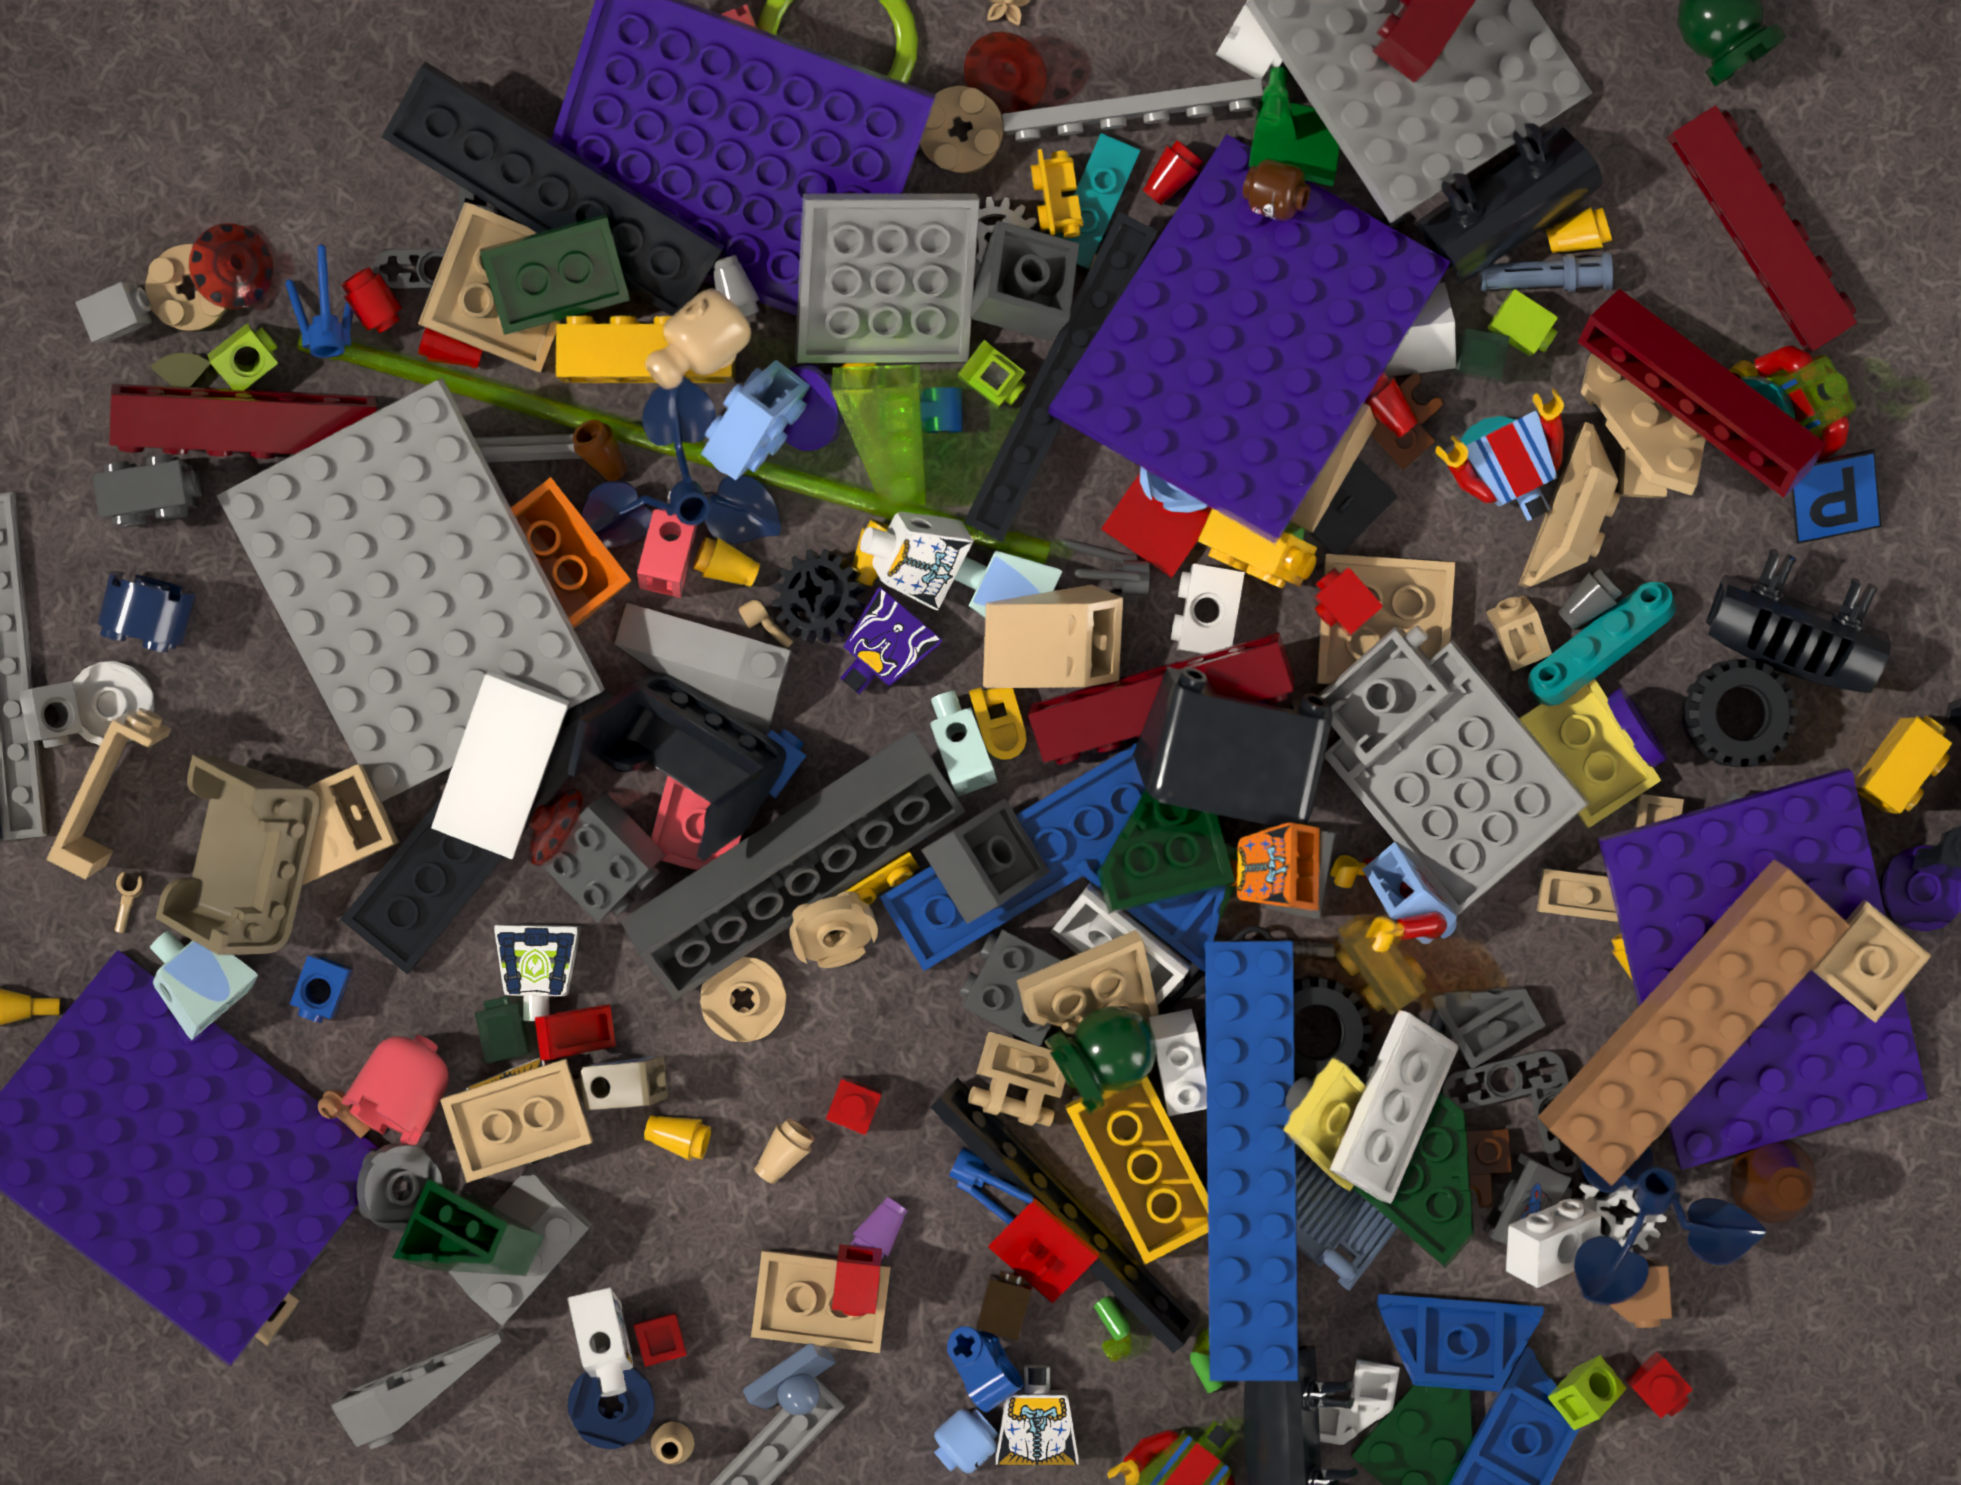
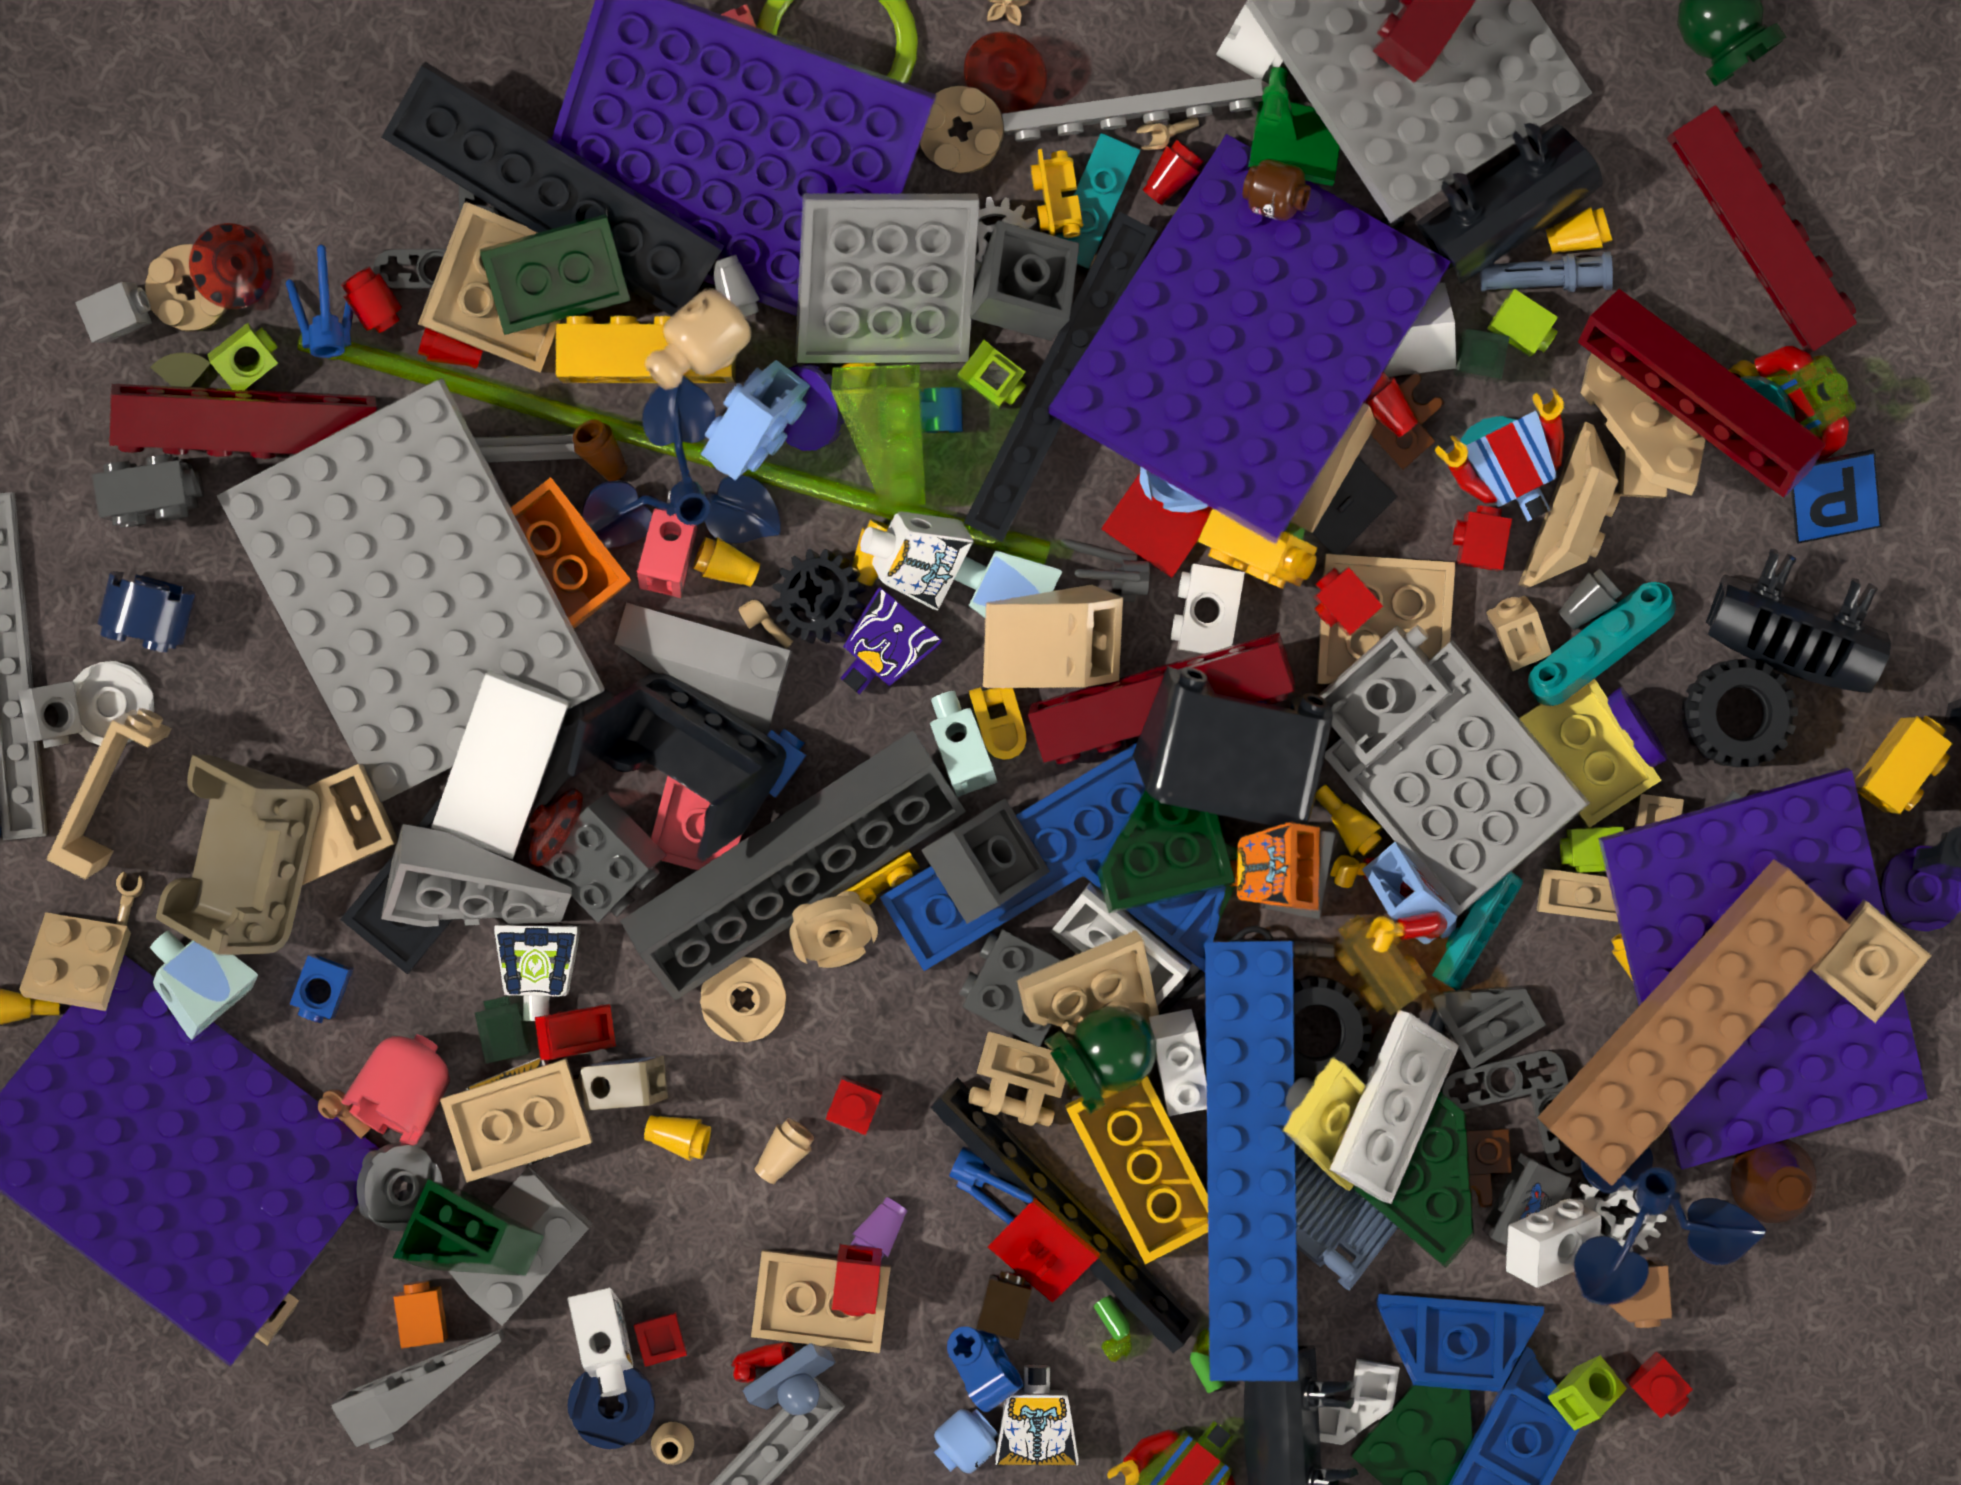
none -> tan plate [20,912,131,1011]
none -> light grey wedge [382,824,572,927]
none -> orange brick [393,1280,448,1349]
none -> red arm [731,1342,795,1383]
none -> tan hand [1136,118,1199,150]
none -> yellow cone [1315,784,1383,856]
none -> teal plate [1432,871,1524,991]
none -> red brick [1452,505,1512,572]
none -> lime window [1560,826,1624,872]

